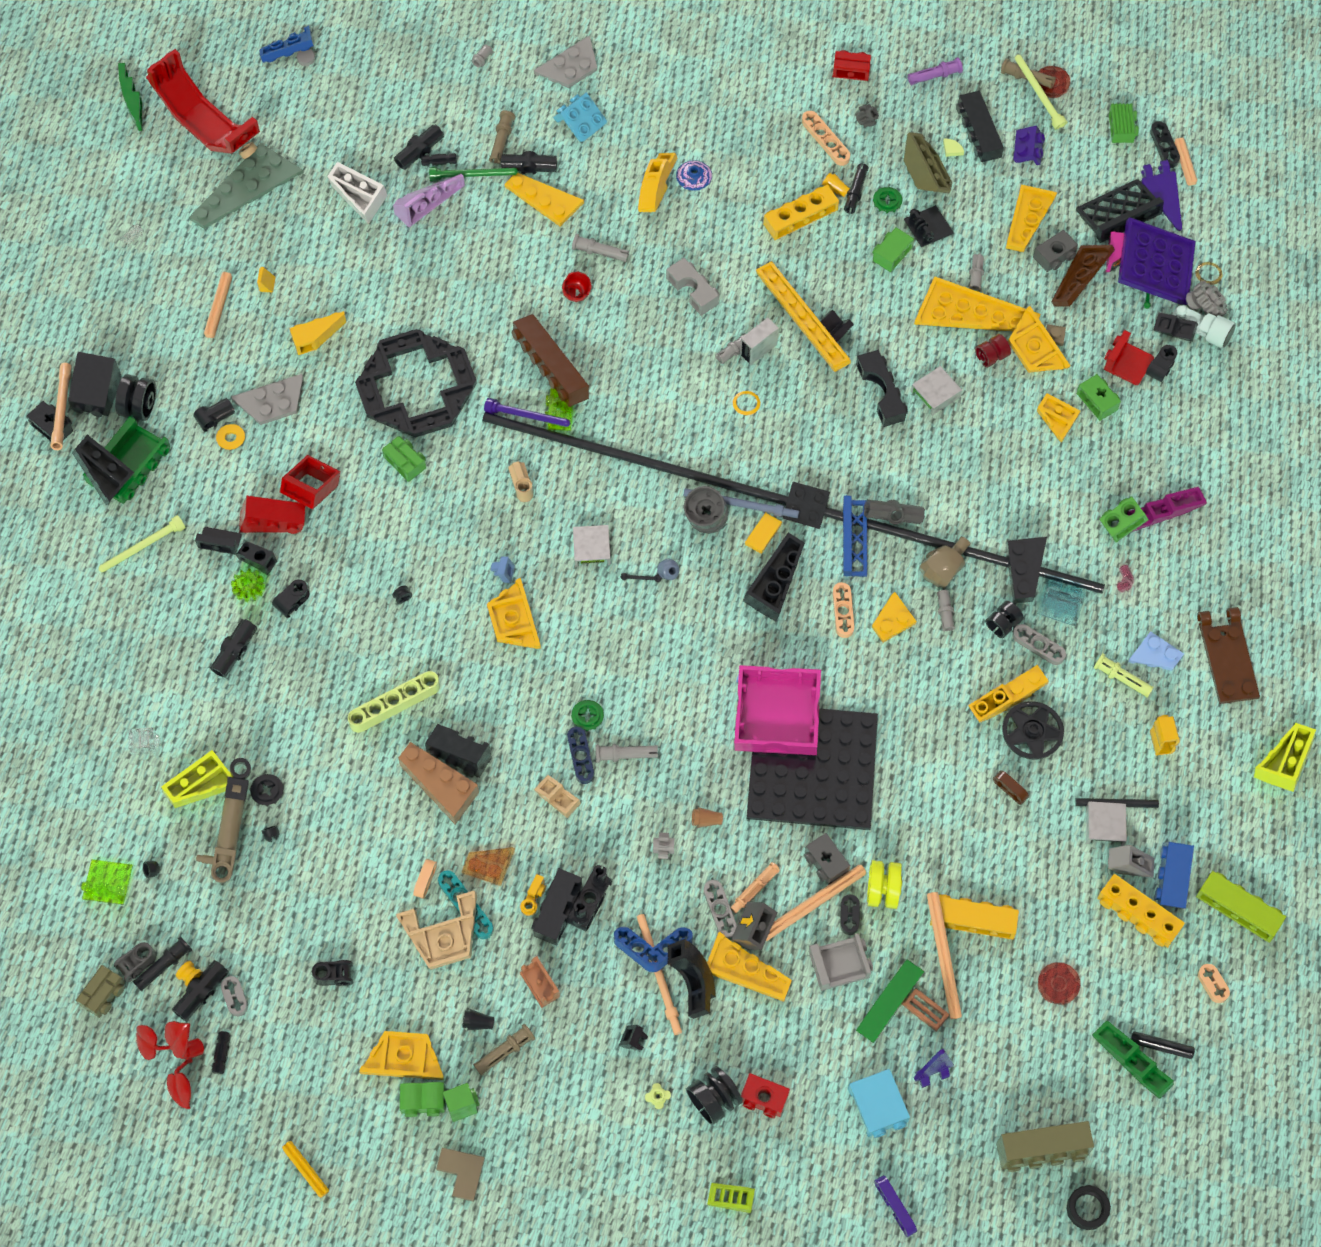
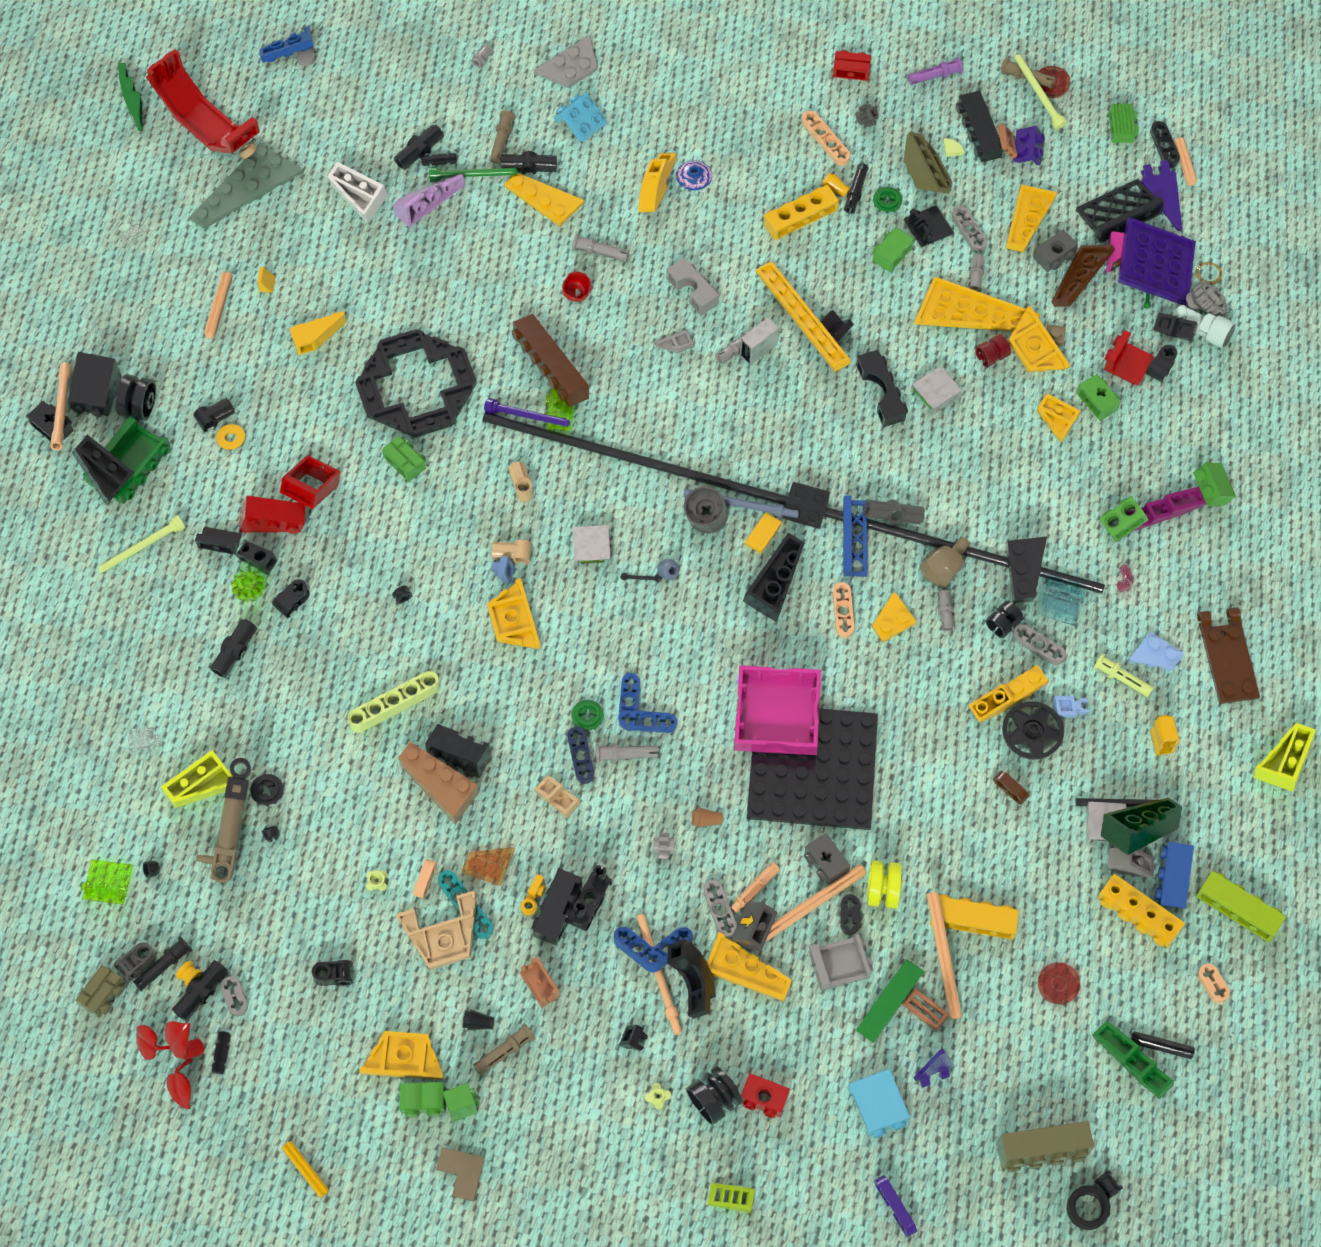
light grey wing [231,374,303,425] -> none
yellow piece [733,391,761,415] -> none
none -> yellowish green plate [366,871,388,891]
none -> tan piece [492,540,532,565]
none -> blue beam [618,673,677,733]
none -> light grey tile [655,329,695,353]
none -> light grey beam [952,206,987,252]
none -> nougat tile [997,123,1018,159]
none -> light blue plate [1052,696,1090,718]
none -> black bush [1094,1170,1123,1199]
none -> dark green wedge [1101,797,1182,855]
none -> bright green brick [1193,462,1236,507]

